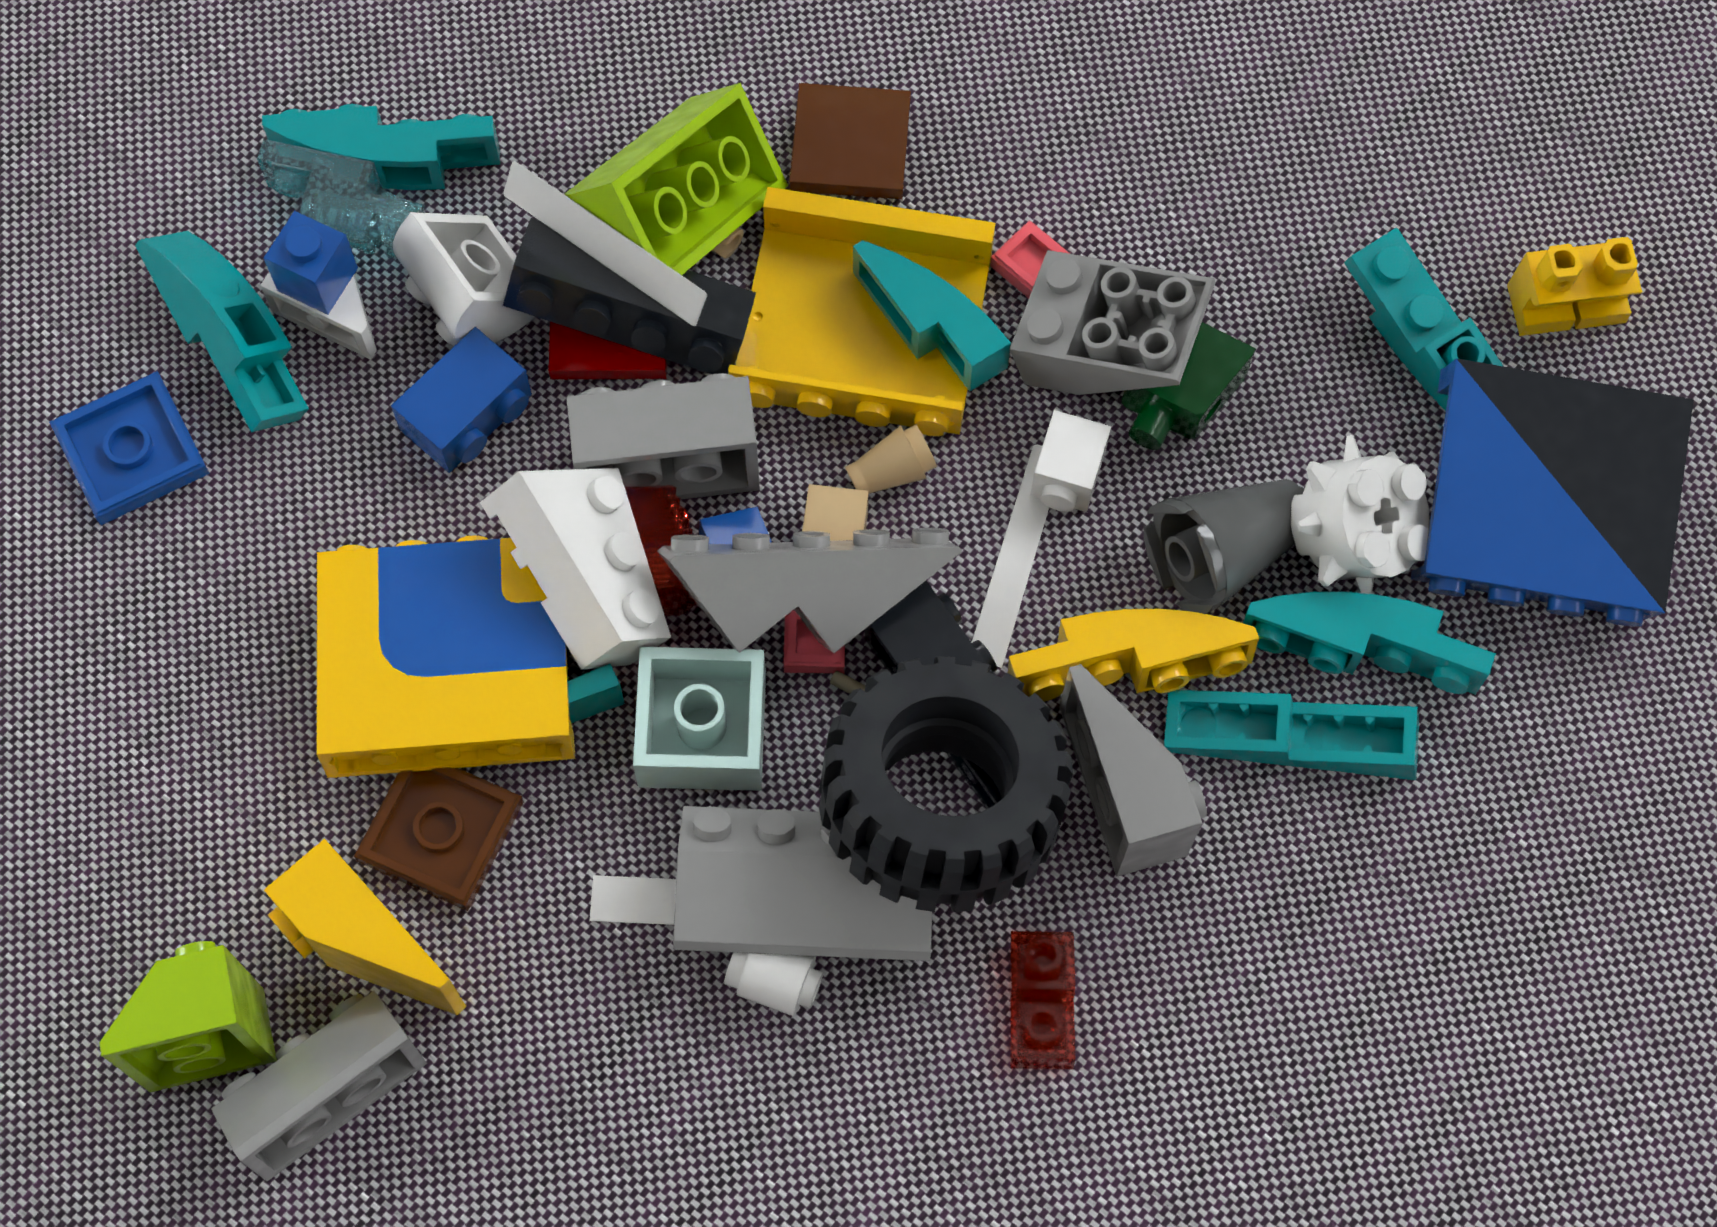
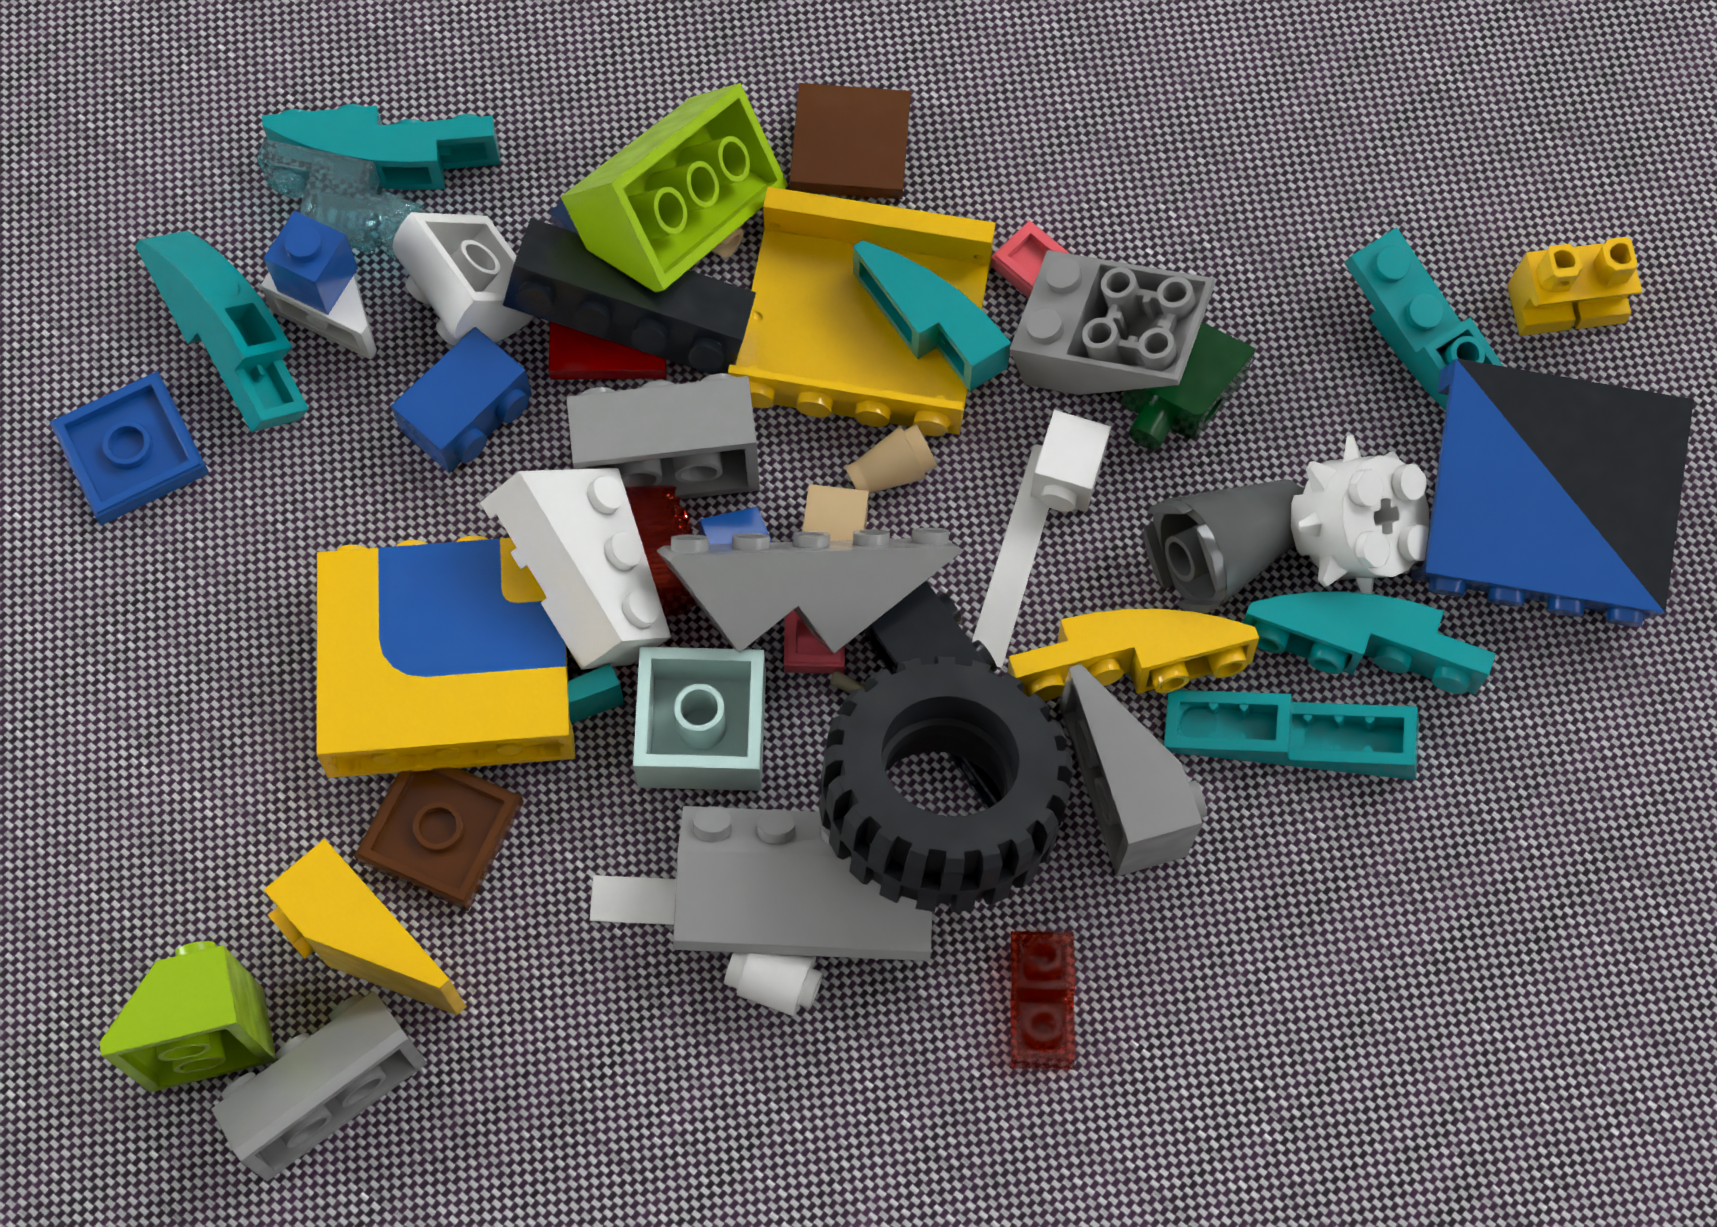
white sticker [504,161,707,326] -> none

